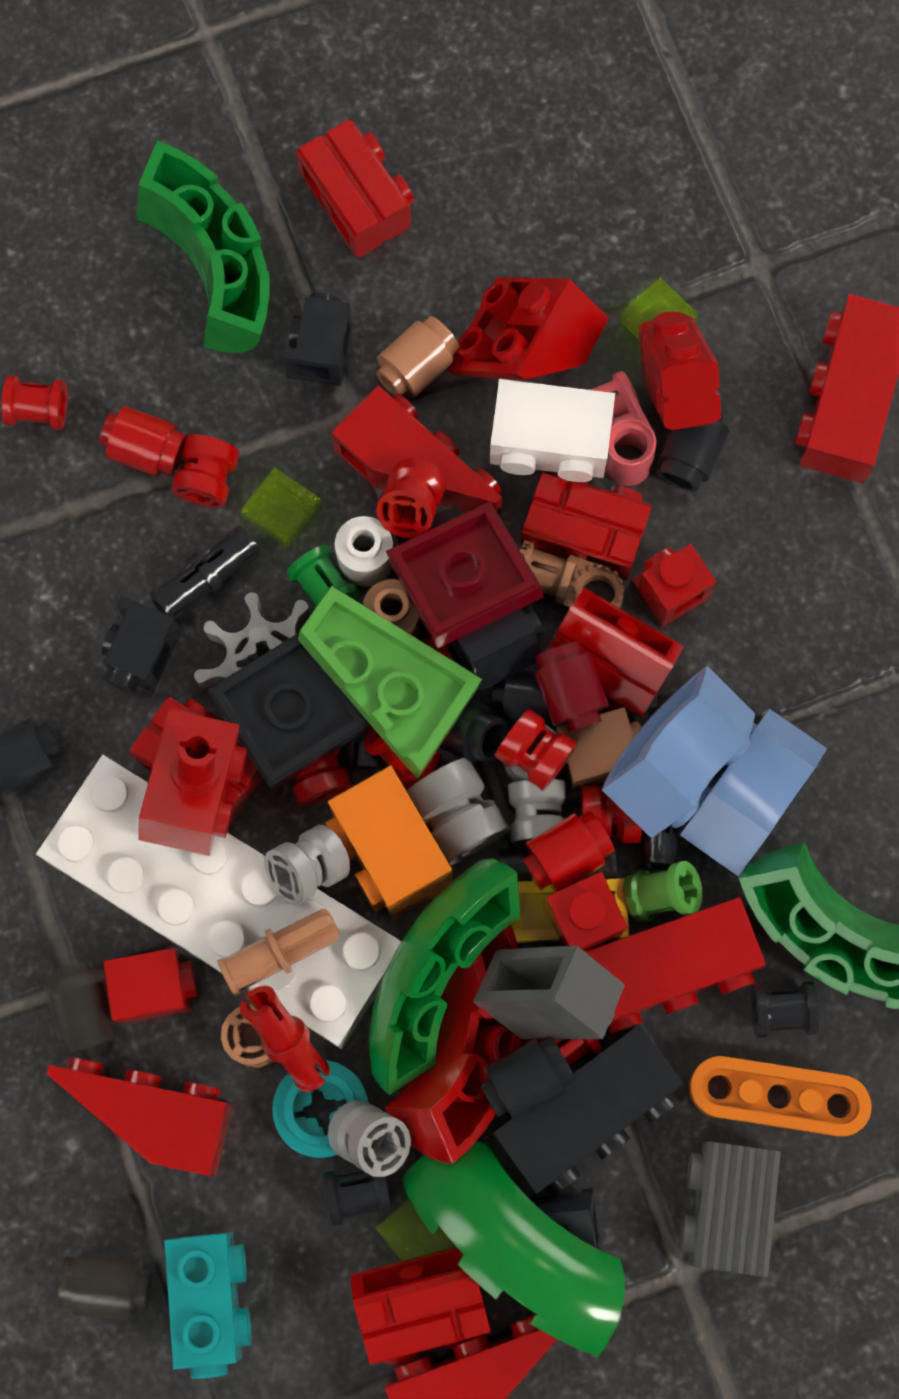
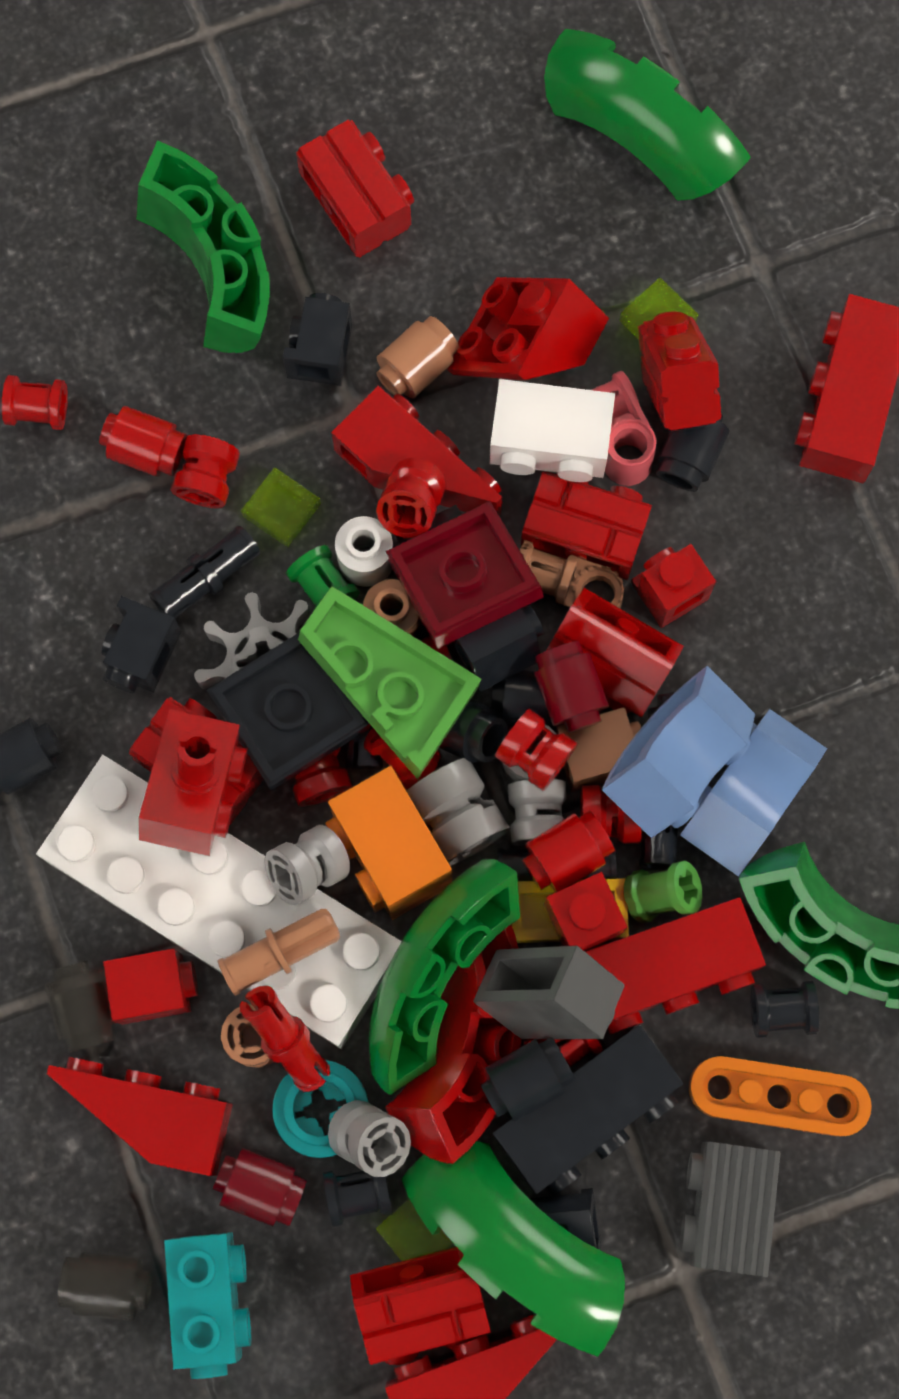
none -> dark red brick [212,1148,307,1227]
none -> green brick [544,29,751,201]

